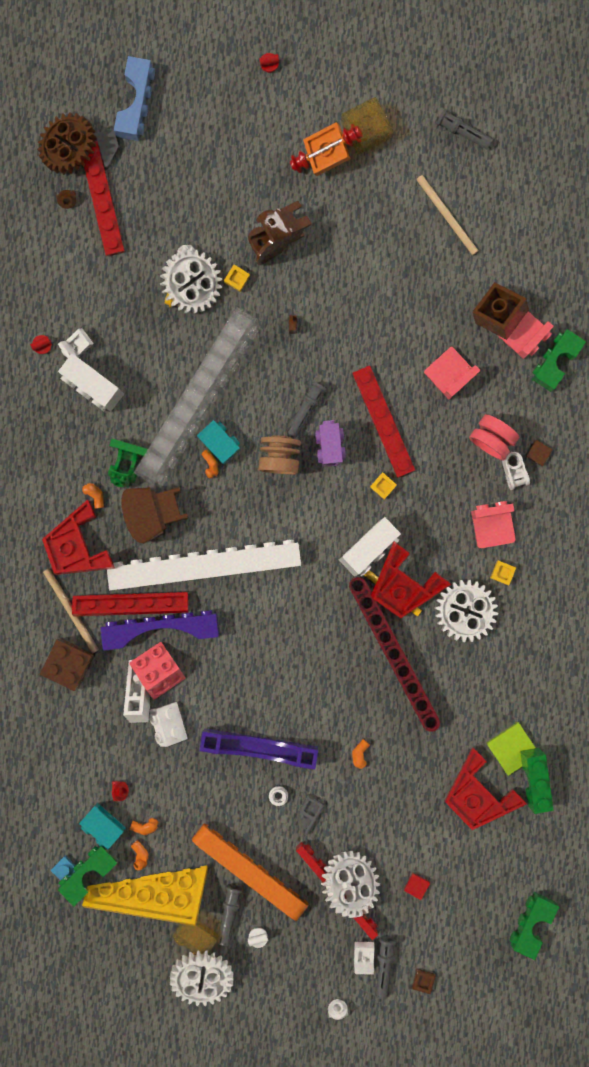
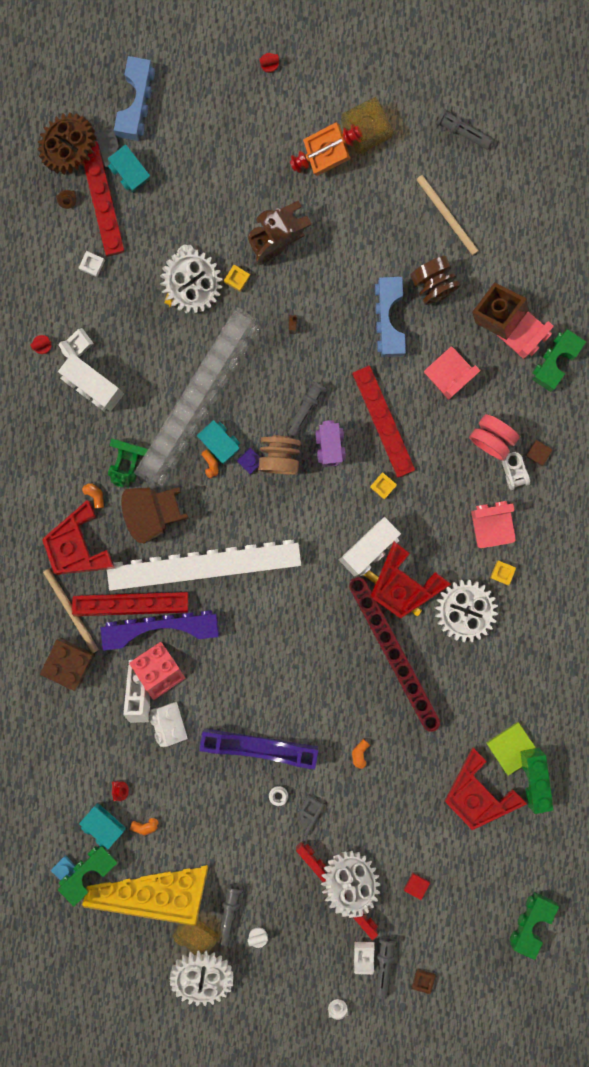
orange arm [131,840,149,871] -> none
orange beam [192,823,309,921] -> none
none -> white plate [79,251,105,277]
none -> teal brick [108,144,150,193]
none -> dark purple plate [237,448,260,475]
none -> medium blue arch [375,277,406,357]
none -> reddish brown wheel [410,256,461,305]

